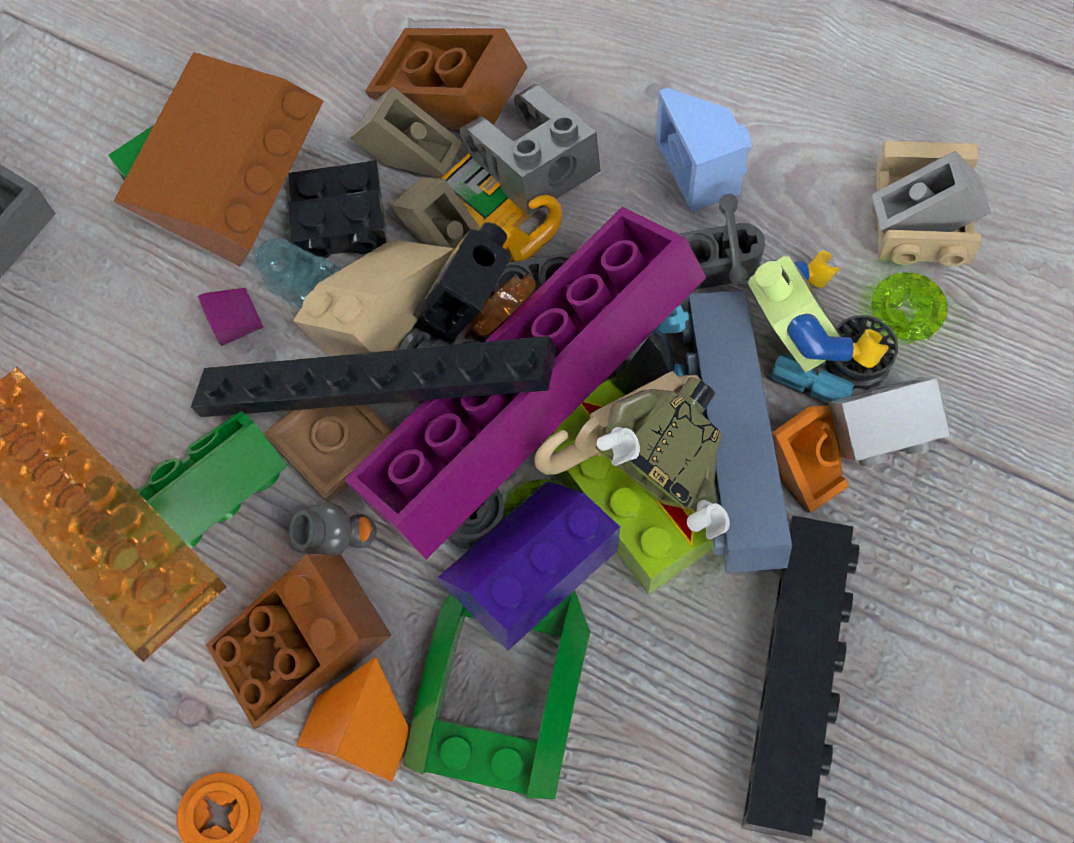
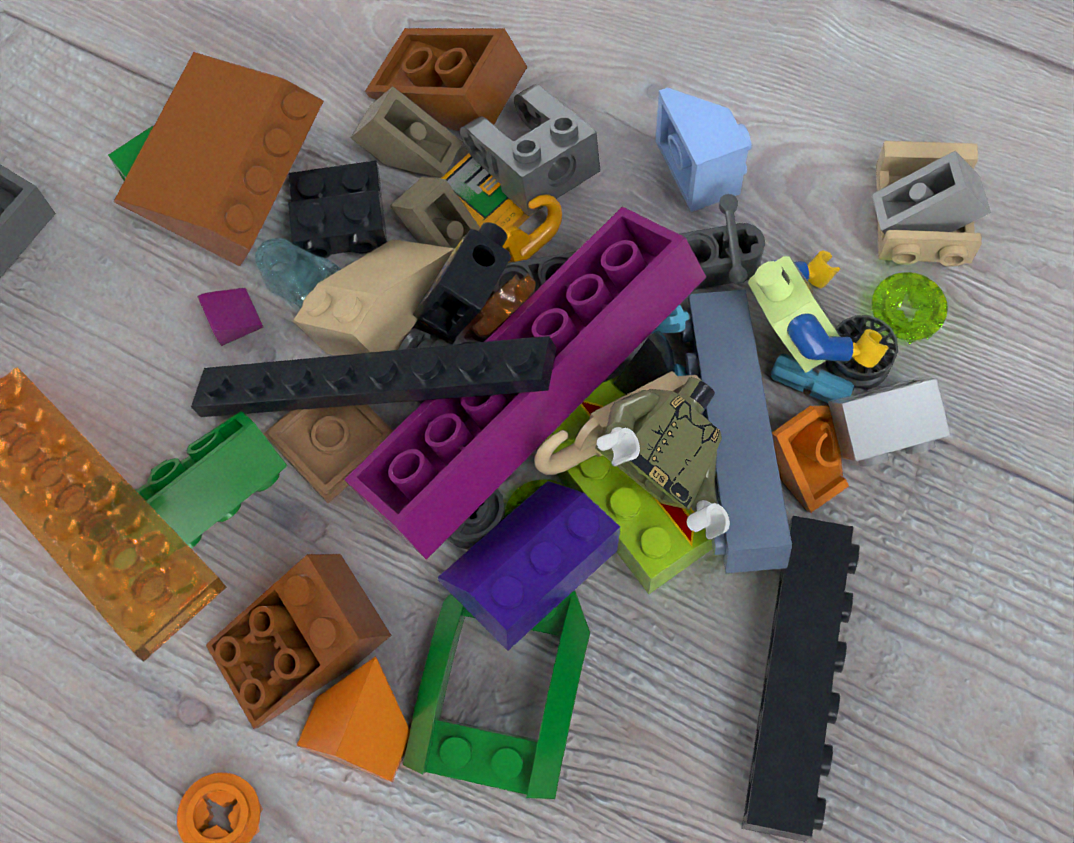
dark grey animal [289,502,377,557] -> none

